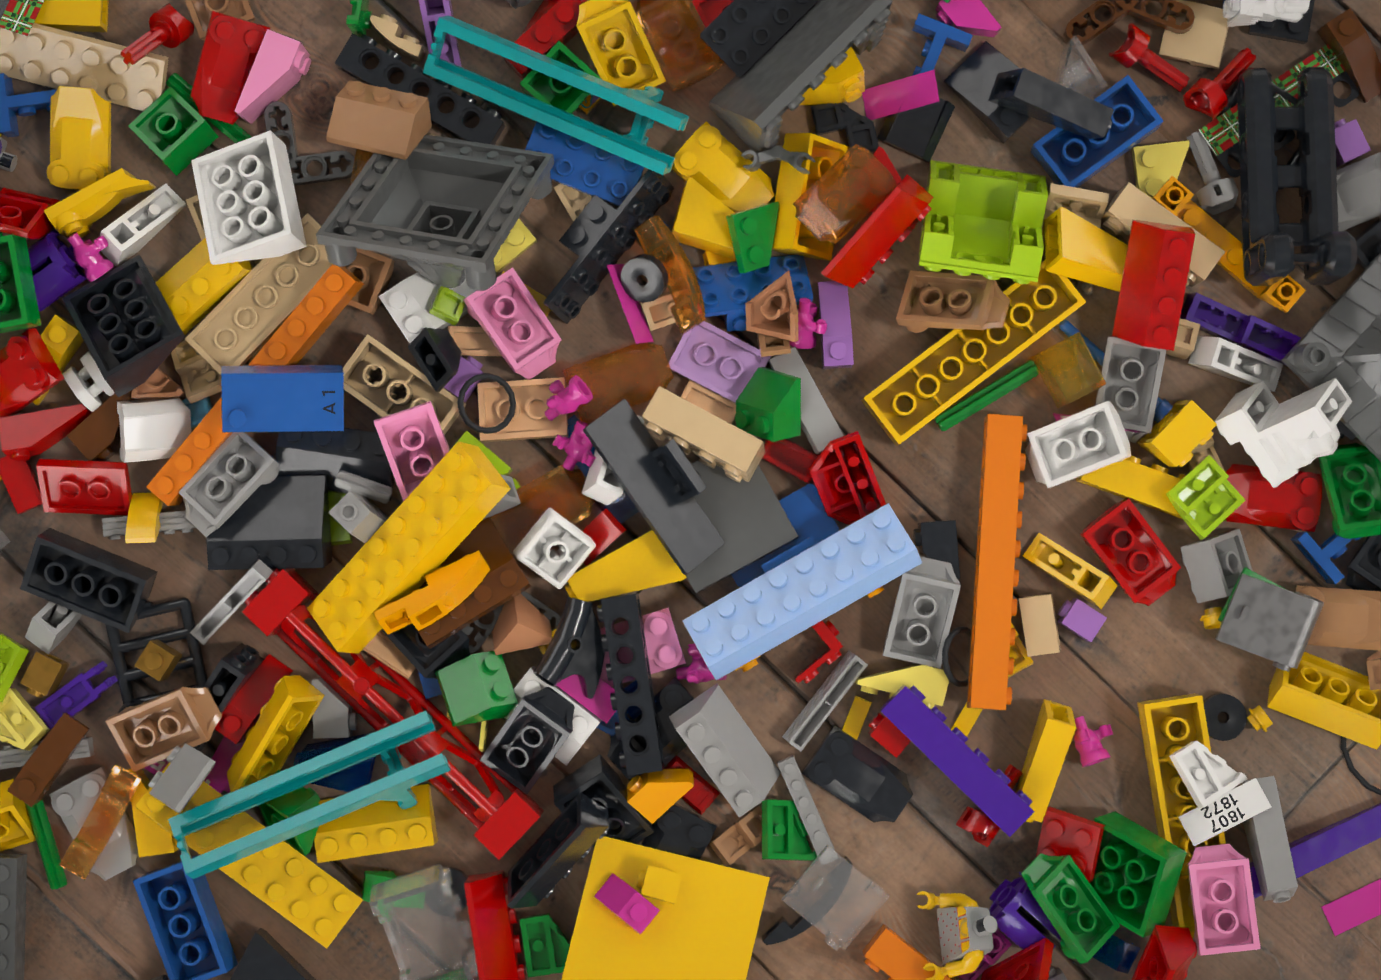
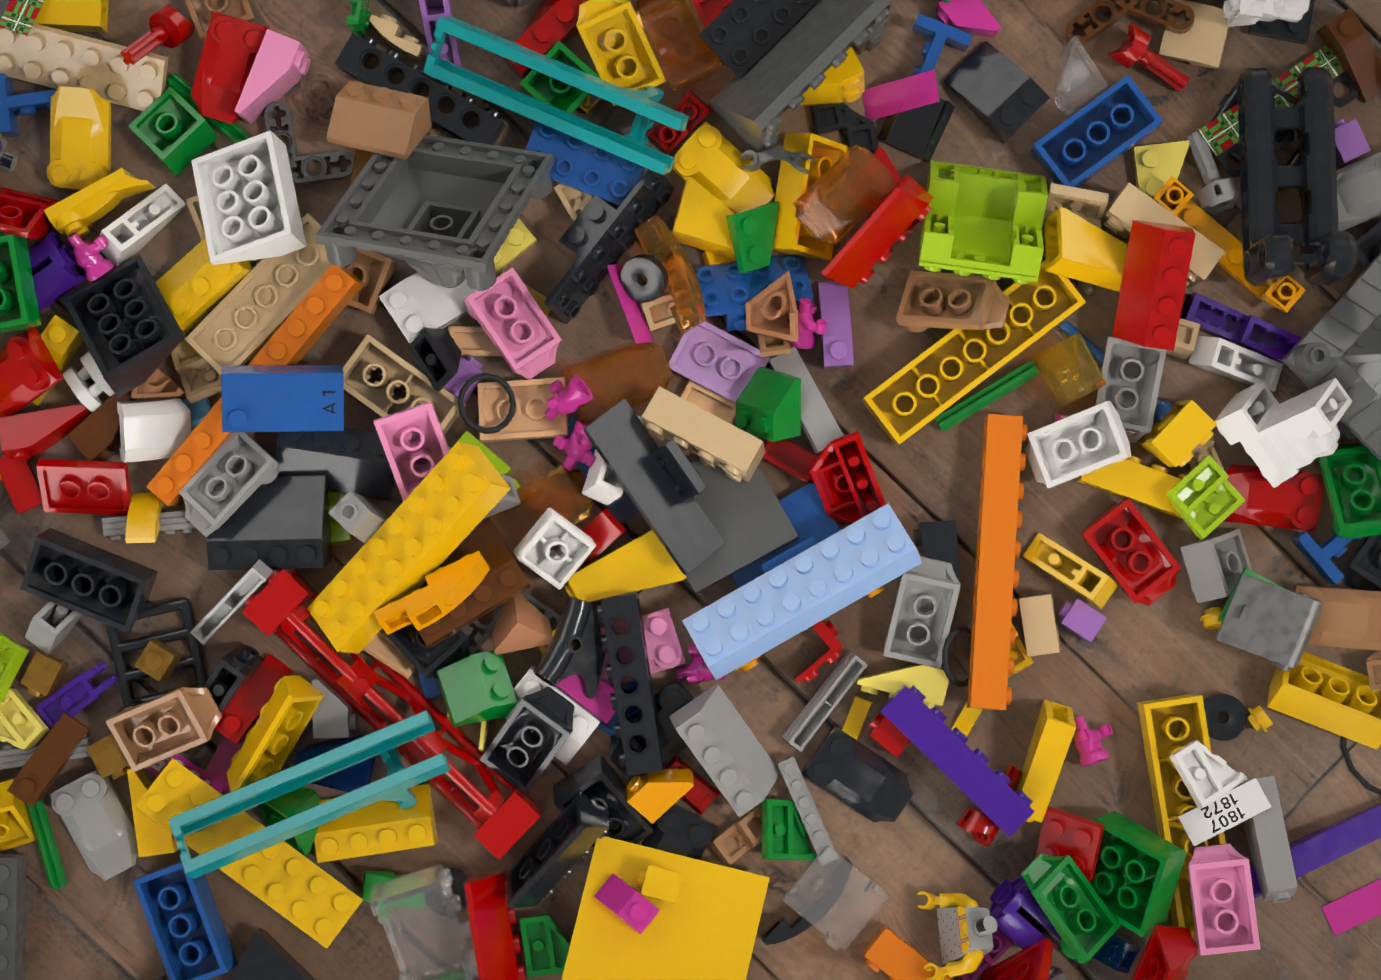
clear orange slope [59,764,142,880] -> none
light grey slope [148,743,216,814] -> none
light grey axle [335,470,393,504] -> none
lime tile [429,286,466,326] -> none
black slope [988,68,1114,139] -> none
red piece [1183,48,1256,121] -> none
none -> pearl gold brick [86,734,130,780]
none -> red slope [649,90,712,155]

